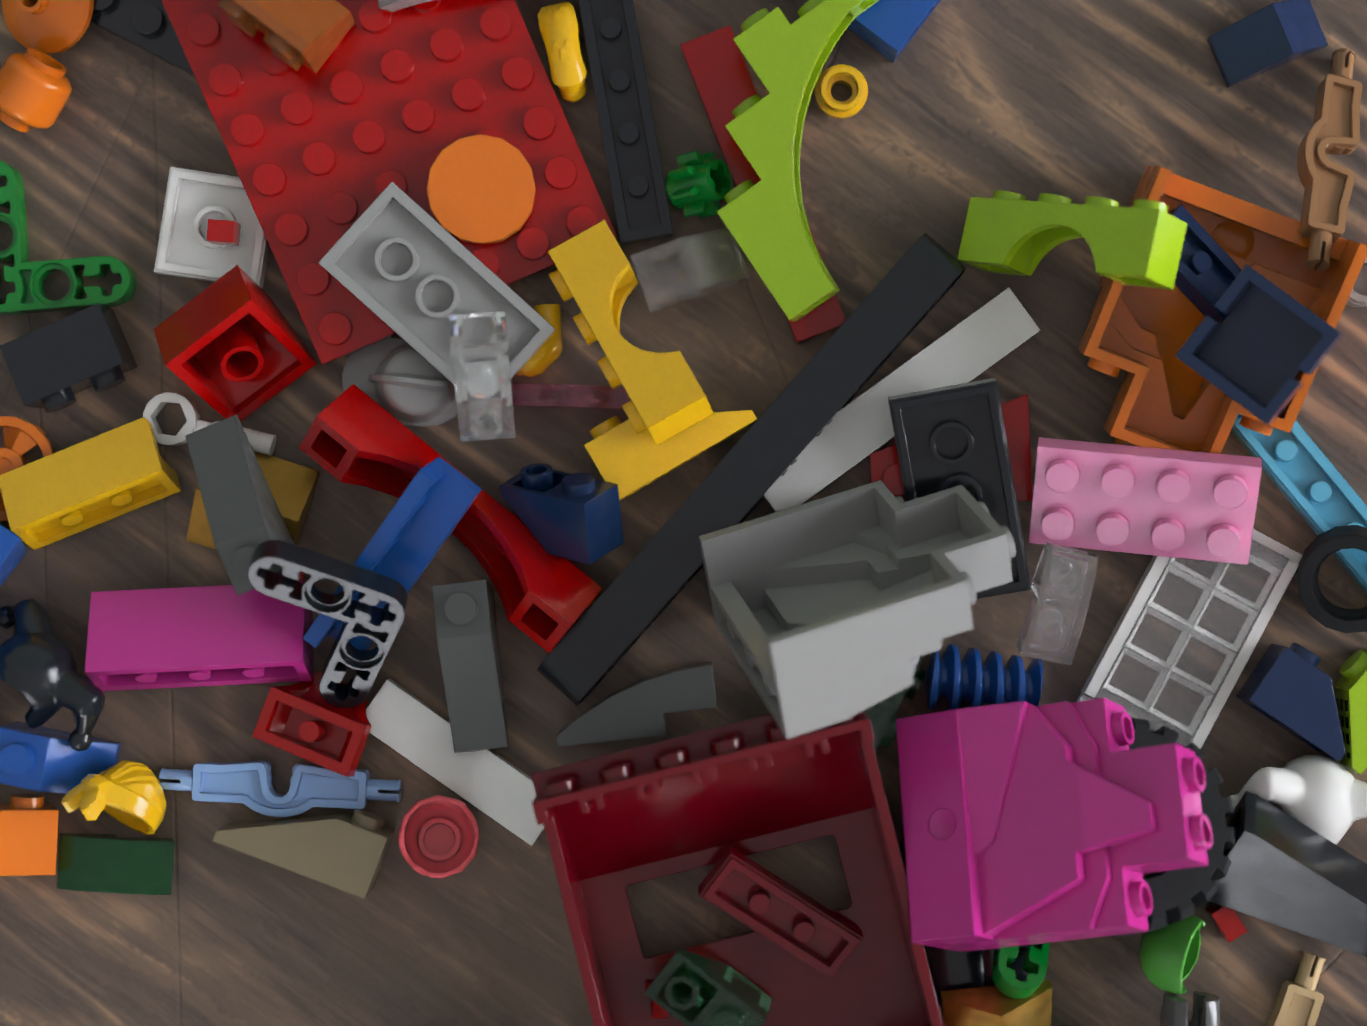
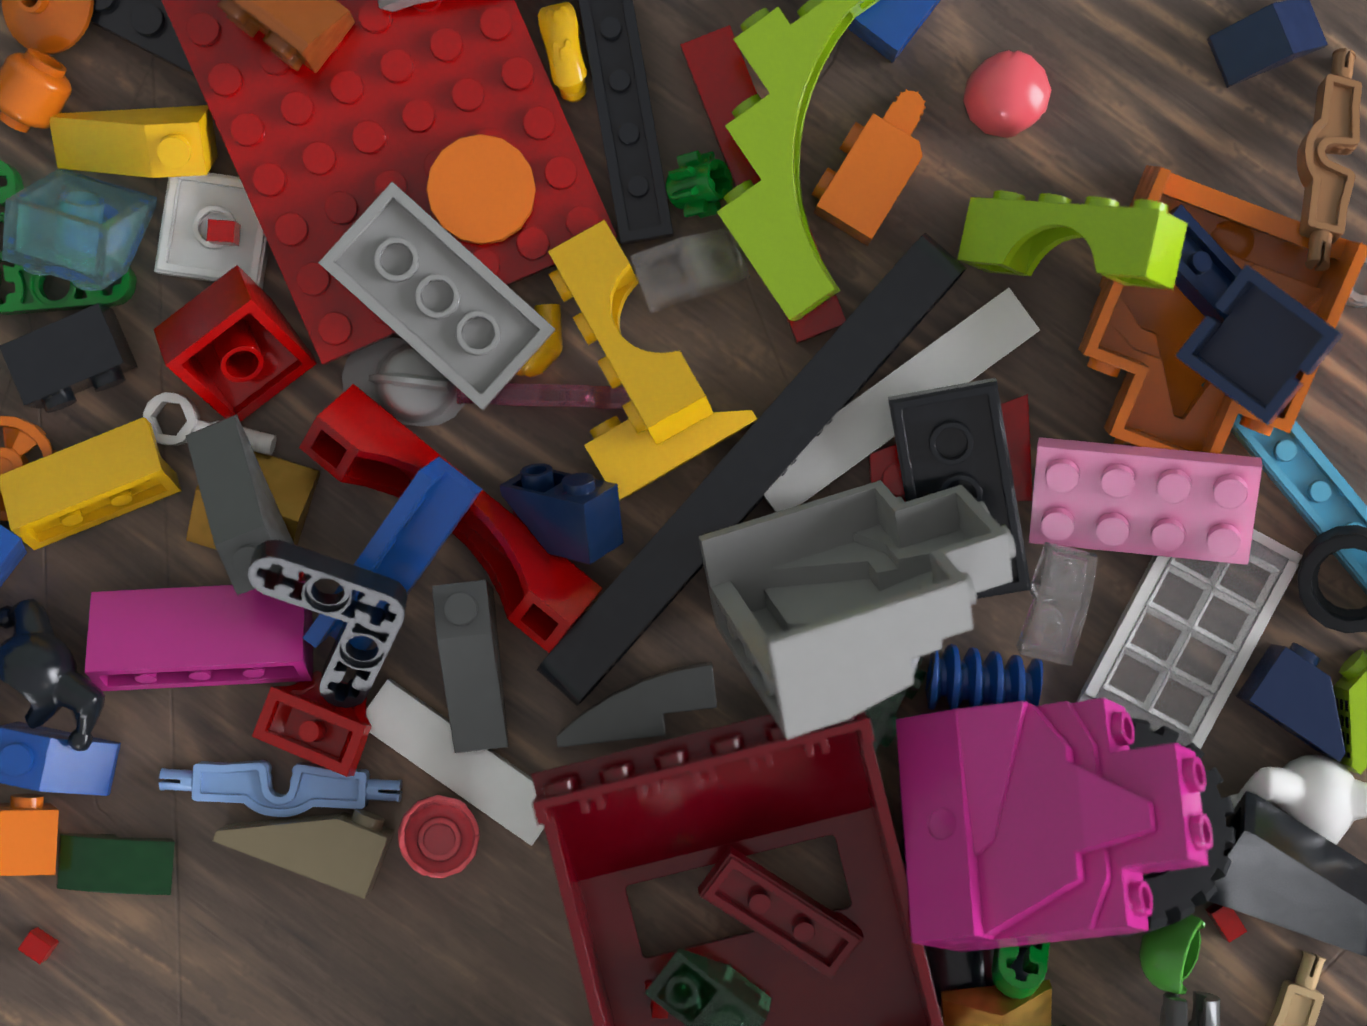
yellow piece [61,760,166,835] -> none
clear slope [450,311,516,442] -> none
yellow plate [814,64,868,119] -> none
none -> clear light blue slope [2,169,157,291]
none -> red piece [18,927,59,964]
none -> yellow slope [49,105,218,178]
none -> orange hinge [811,89,926,246]
none -> coral hair [963,50,1051,138]

